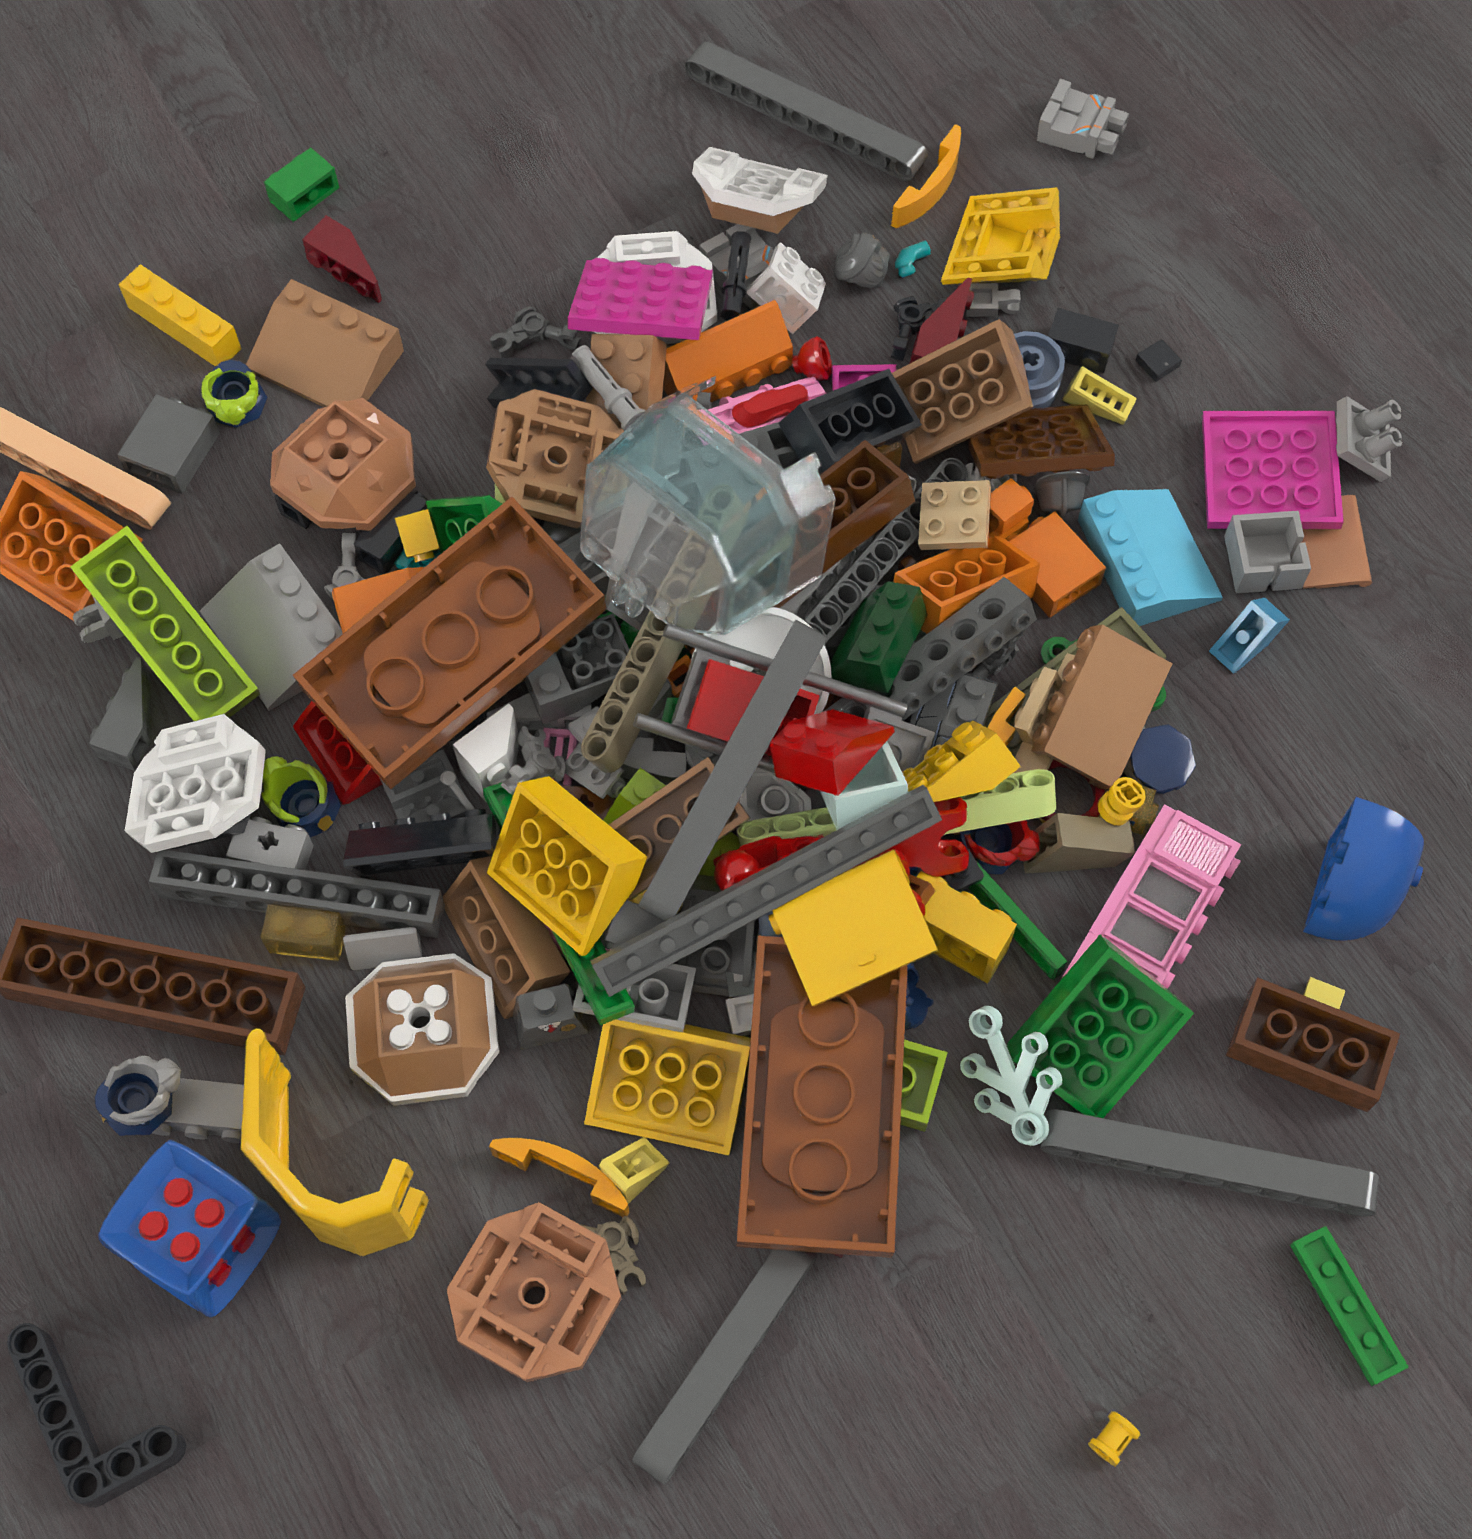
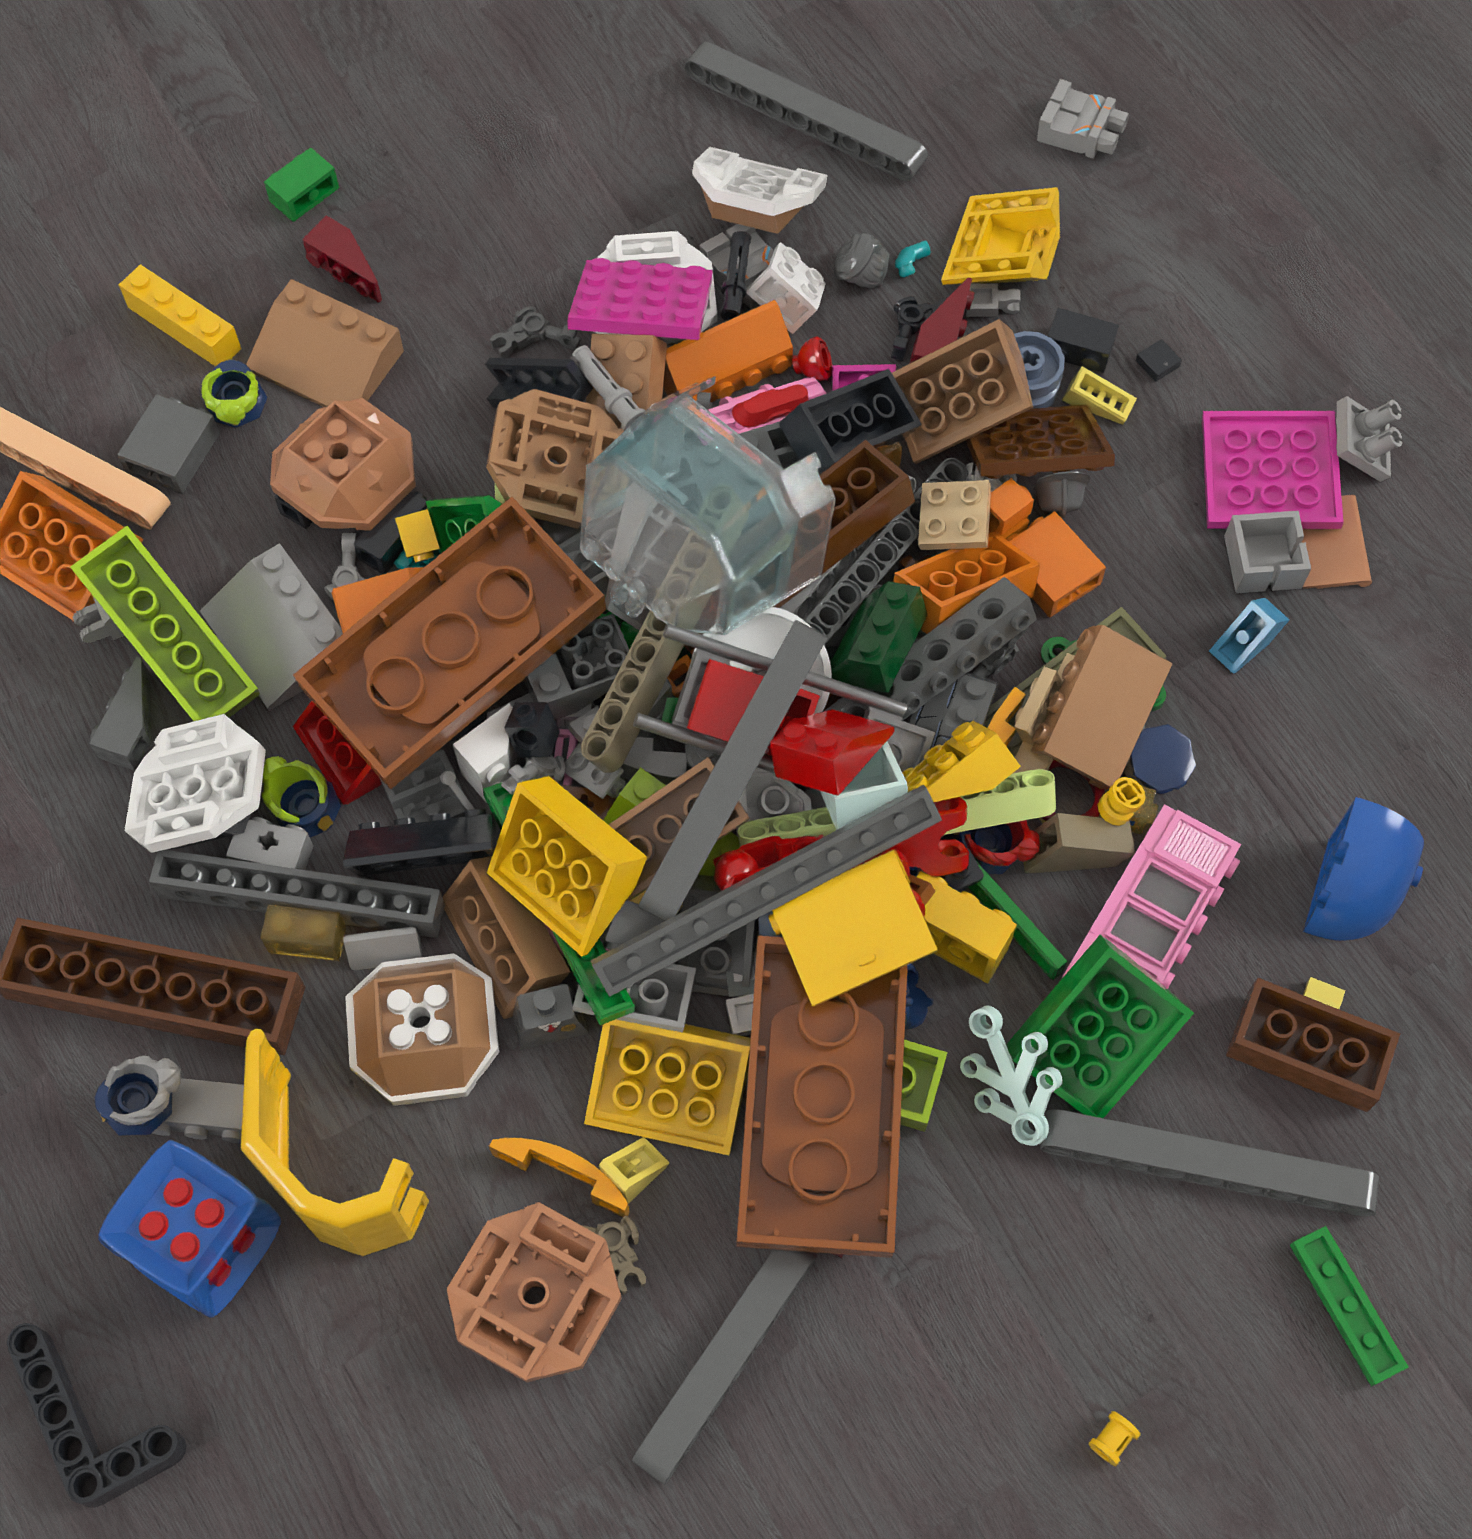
light orange slope [891,124,961,229] -> none
medium azure slope [1078,489,1223,626] -> none
none -> black brick [504,702,560,757]

